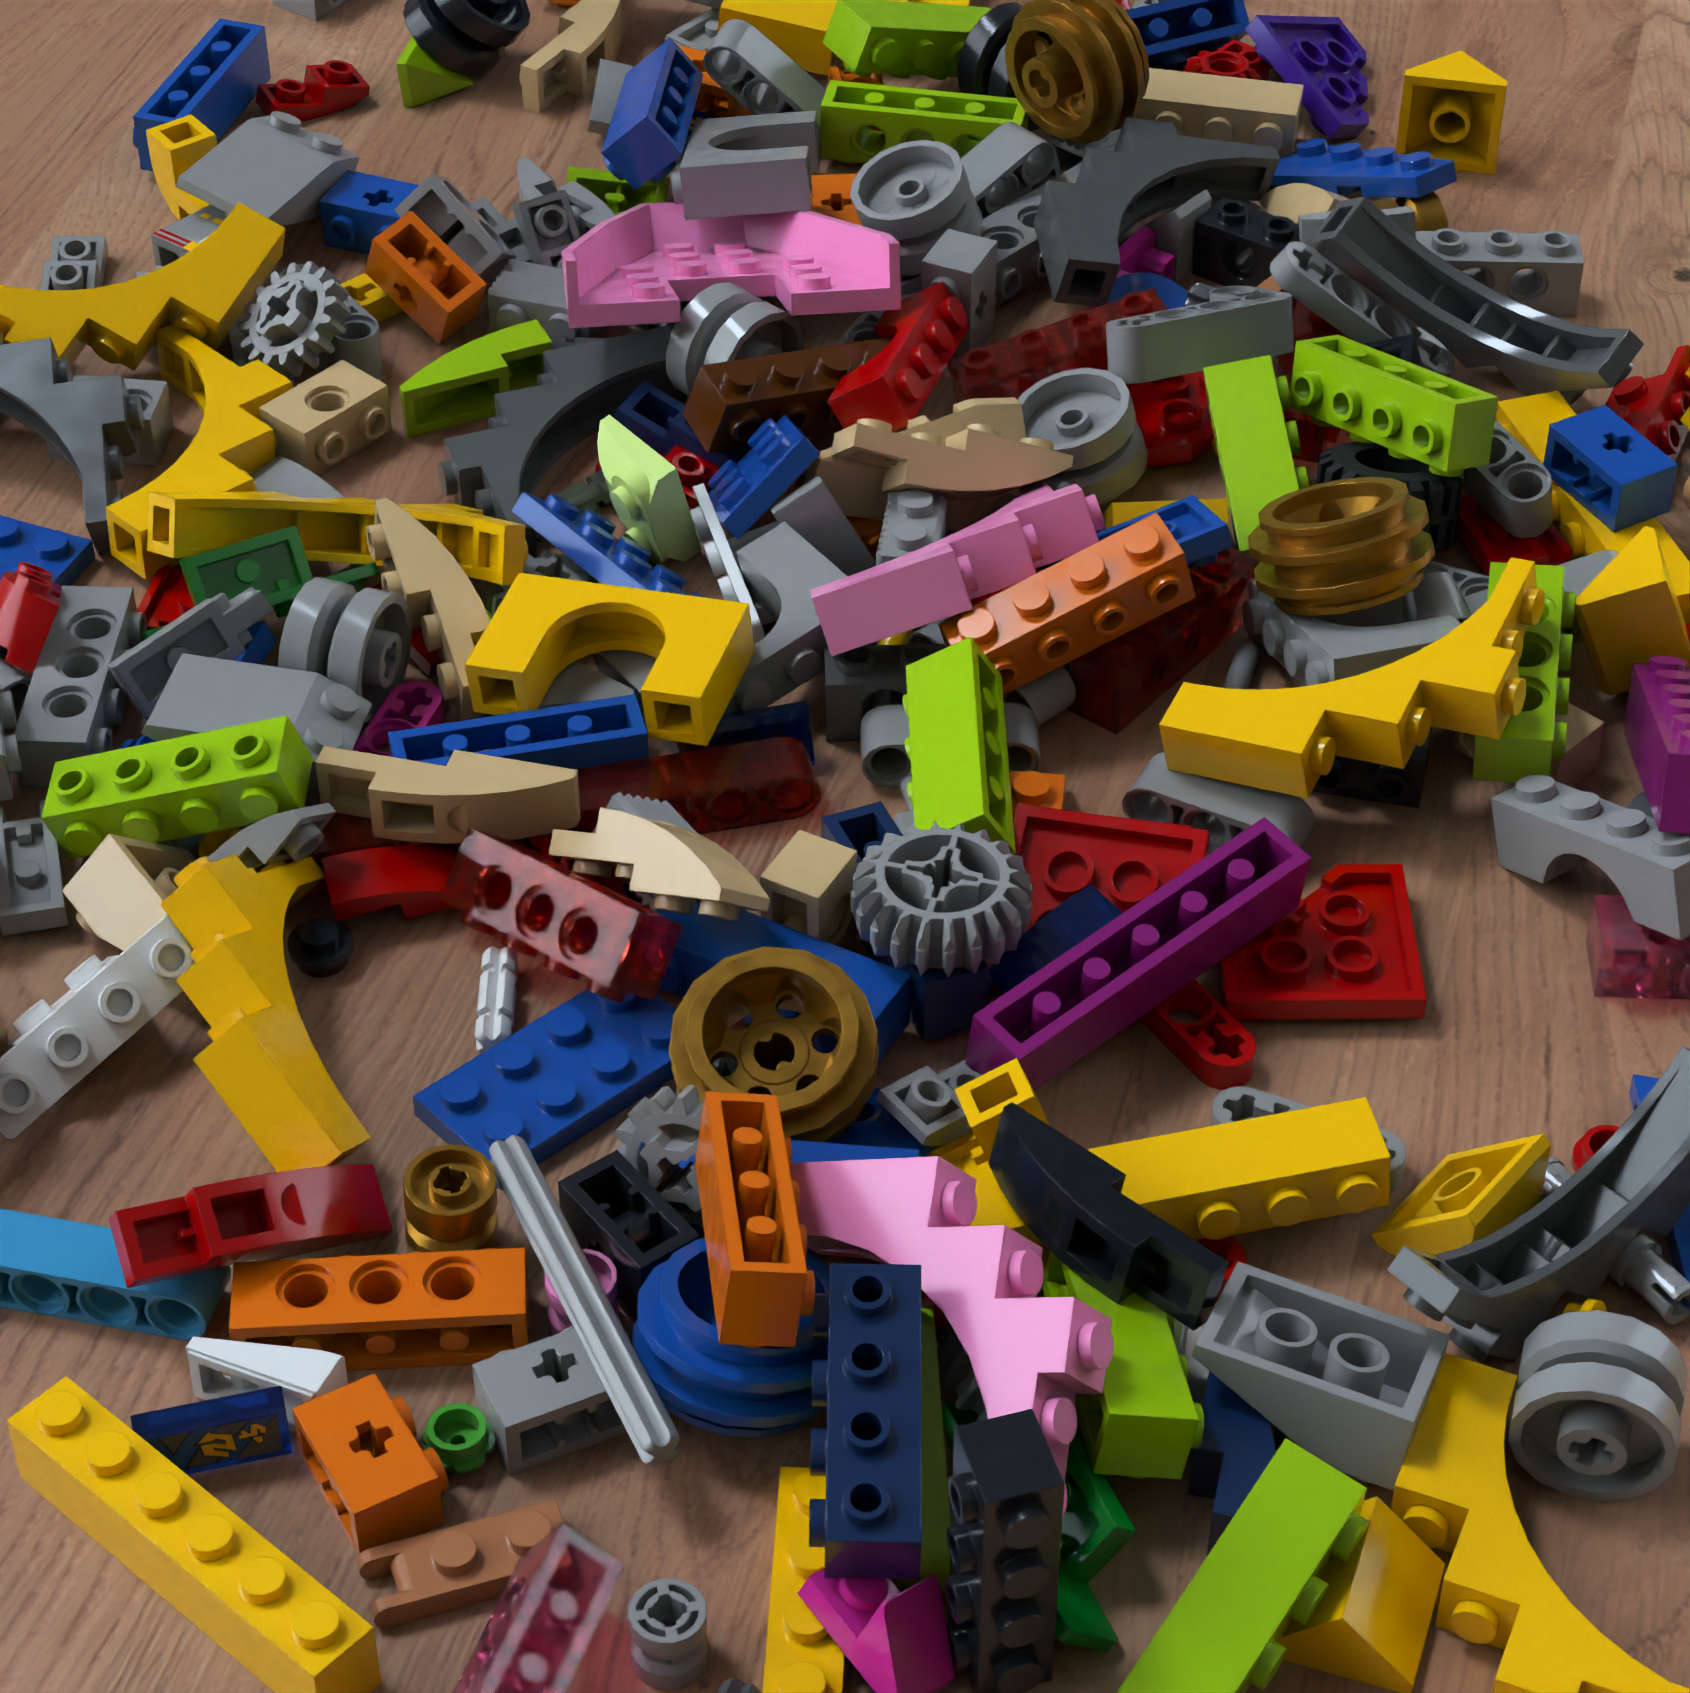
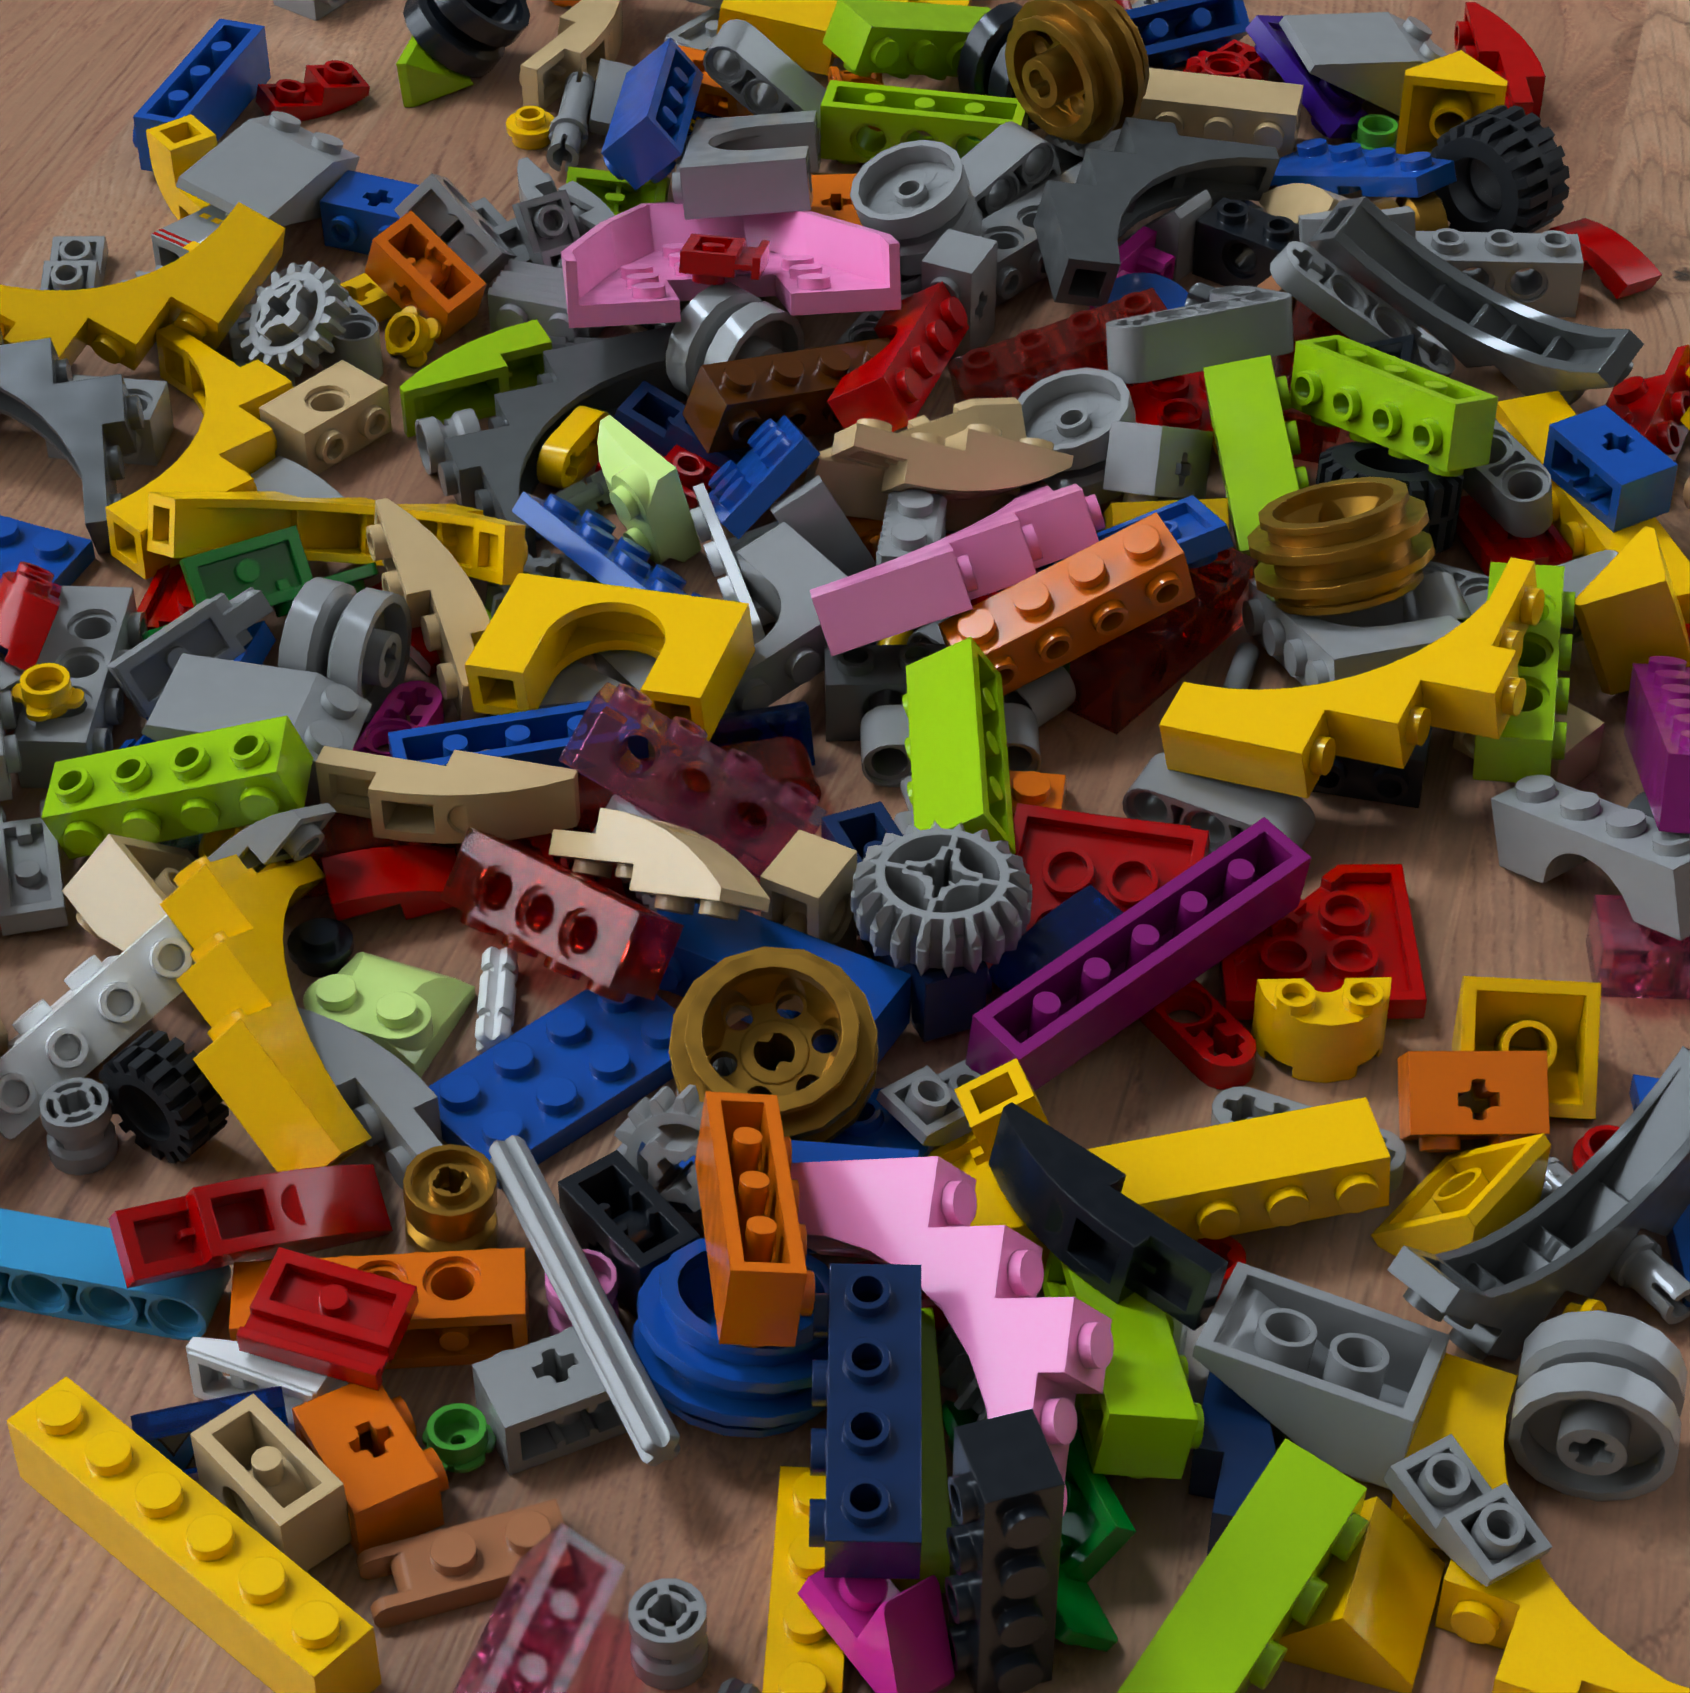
none -> yellow plate [11,663,85,722]
none -> light grey wheel [39,1077,118,1175]
none -> black tyre [99,1030,229,1164]
none -> tan brick [190,1393,352,1572]
none -> red plate [236,1247,419,1391]
none -> light grey slope [297,1007,443,1189]
none -> yellowish green slope [303,952,476,1078]
none -> yellow plate [385,306,441,368]
none -> light grey wheel [415,408,481,475]
none -> yellow plate [506,106,555,150]
none -> yellow beam [537,405,610,490]
none -> light grey pin [546,71,596,172]
none -> clear pink brick [559,682,828,879]
none -> red plate [679,234,770,285]
none -> light grey brick [1103,420,1214,502]
none -> yellow cylinder [1251,977,1392,1083]
none -> light grey slope [1279,12,1448,116]
none -> bright green plate [1351,114,1398,150]
none -> light grey slope [1383,1434,1552,1587]
none -> orange brick [1397,1051,1550,1153]
none -> black tyre [1431,105,1570,233]
none -> yellow slope [1452,976,1601,1119]
none -> red slope [1454,2,1546,118]
none -> red slope [1549,218,1662,299]

